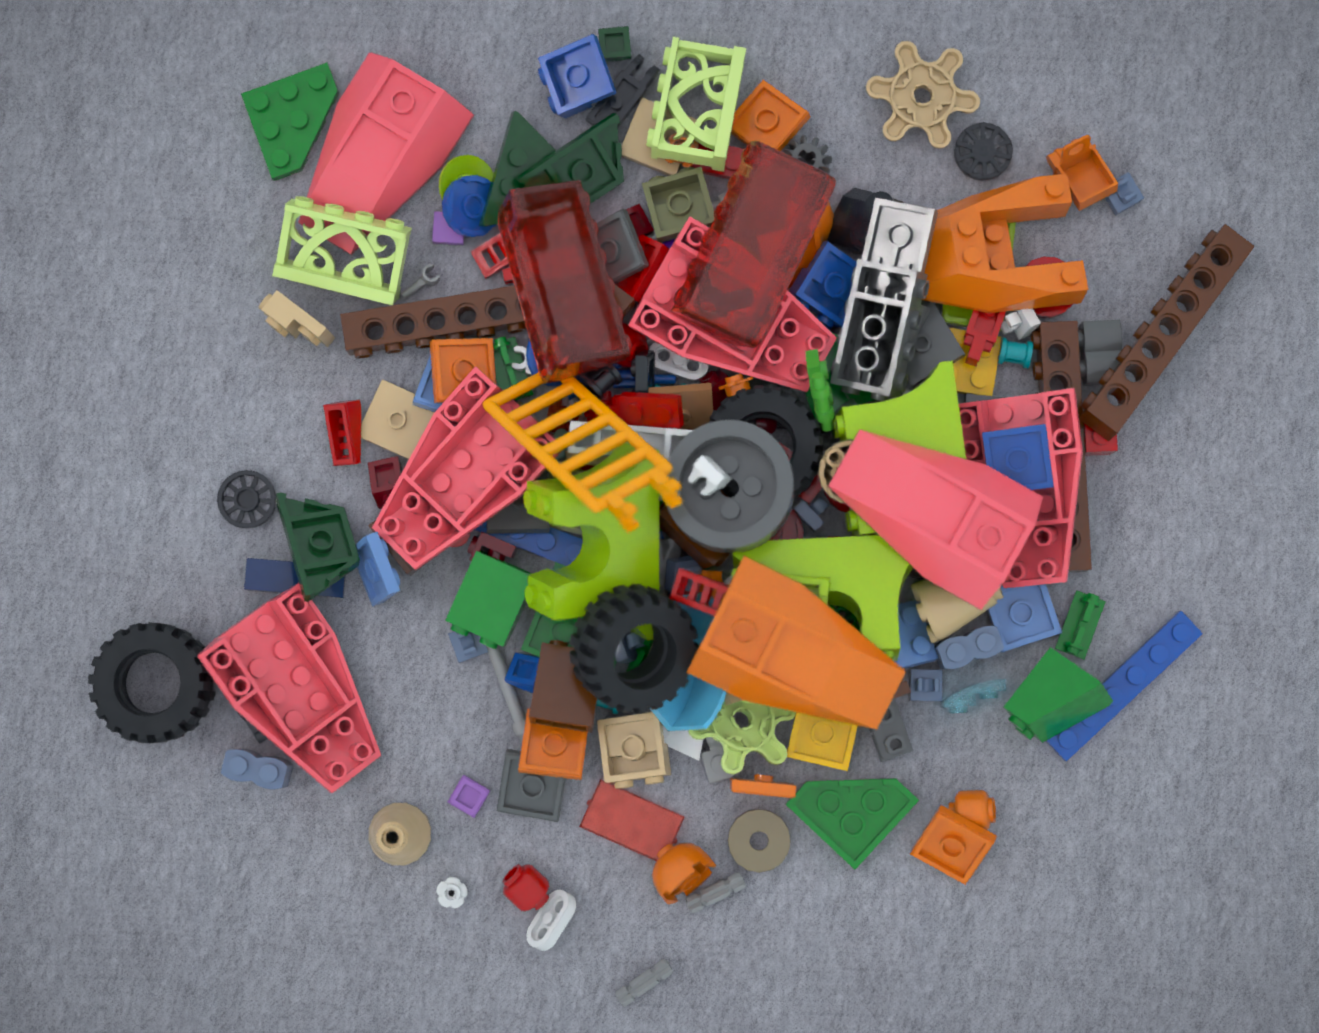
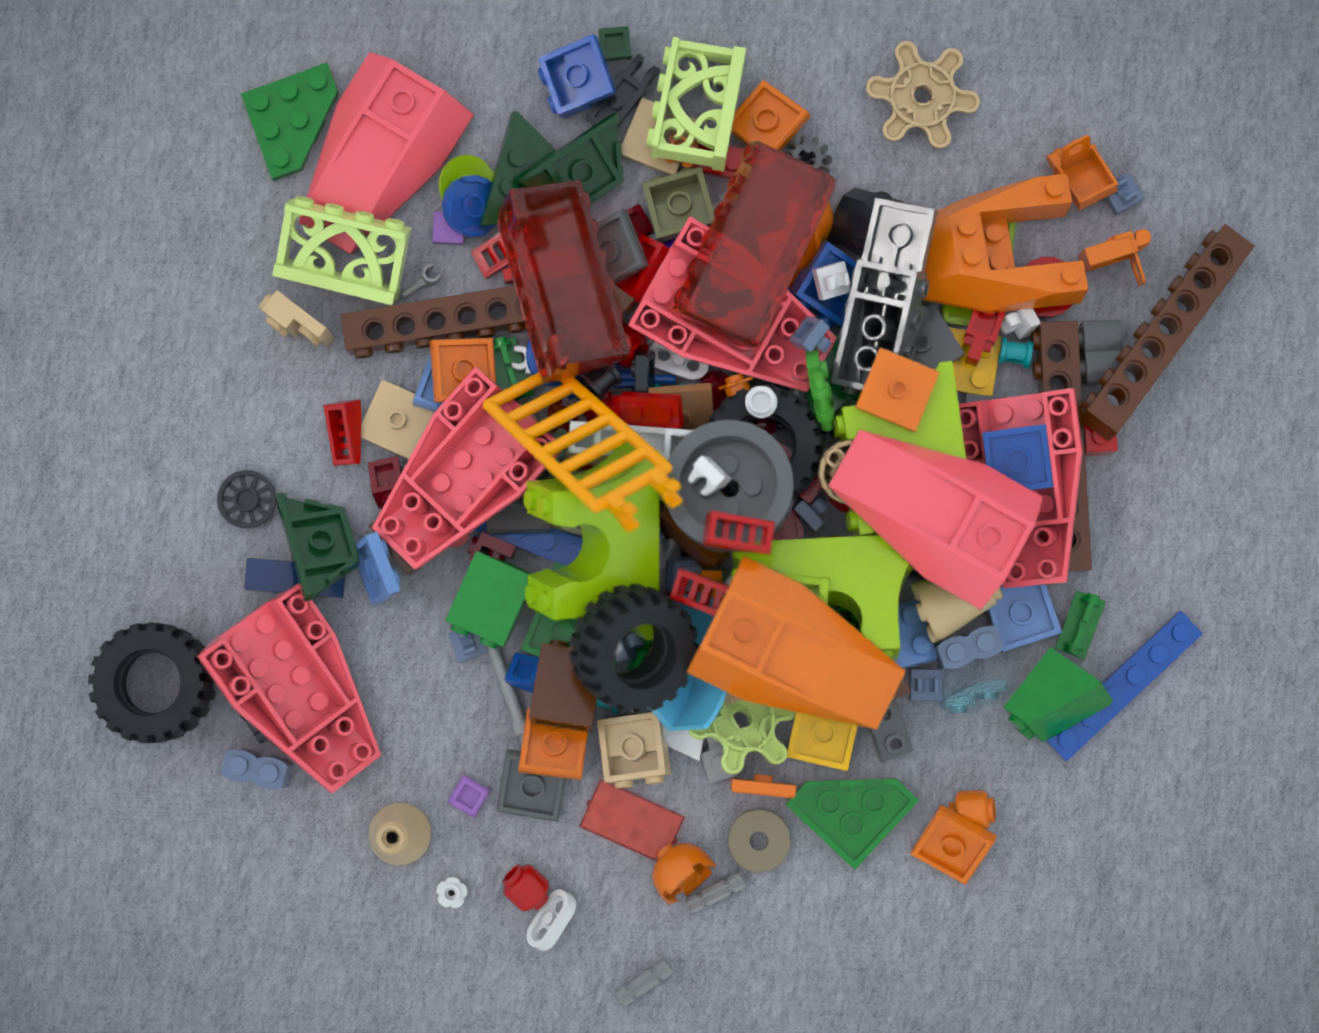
black wheel [954,122,1012,181] -> none
none -> red slope [702,510,775,555]
none -> white plate [745,386,777,418]
none -> sand blue tile [788,316,832,354]
none -> white tile [812,261,851,300]
none -> orange plate [855,348,940,432]
none -> orange piece [1078,229,1151,287]

